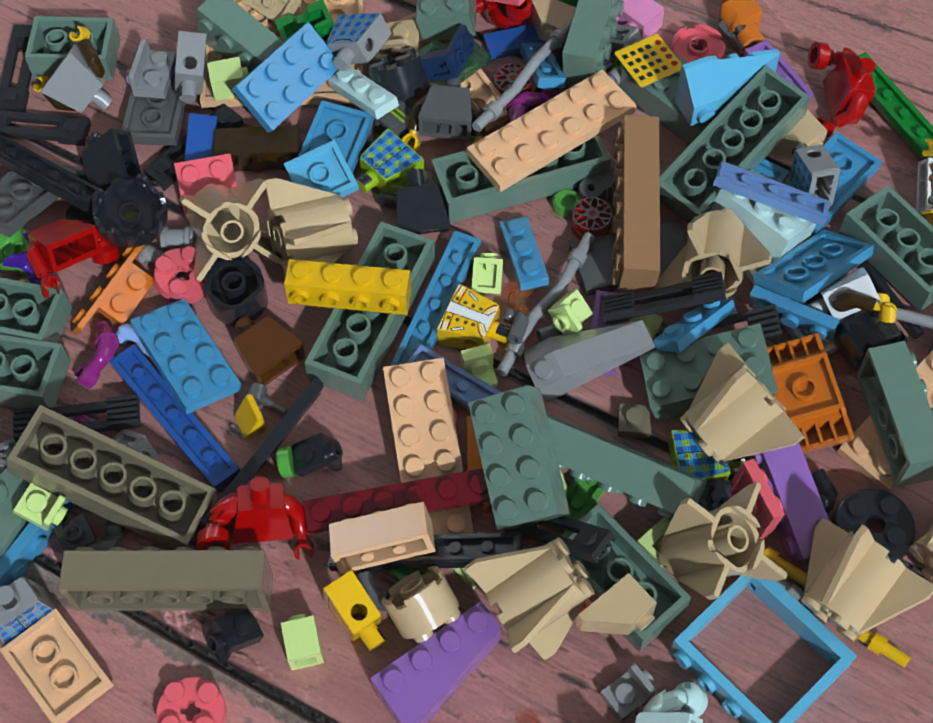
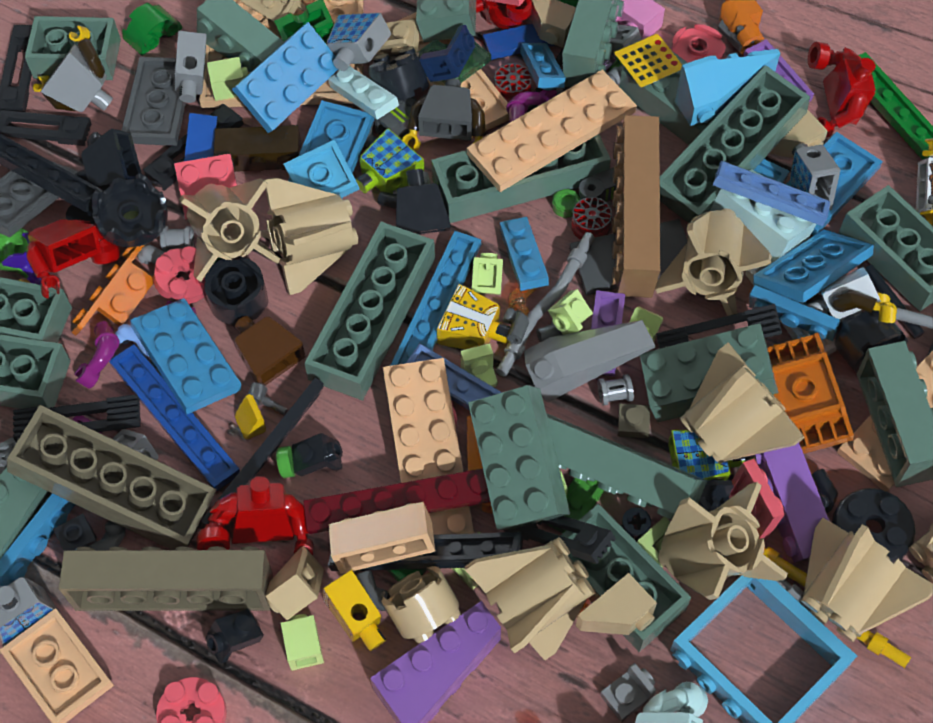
yellowish green bracket [13,483,68,532] -> none
light grey bracket [126,39,176,99] -> none
yellow brick [284,259,412,315] -> none
light grey bar [472,19,573,132] -> none
black container [603,271,726,324] -> none
dark azure plate [654,299,736,353] -> none
none -> green cylinder [122,3,183,56]
none -> tan slope [265,546,324,620]
none -> light grey bush [597,374,634,406]
none -> black bush [621,507,651,542]

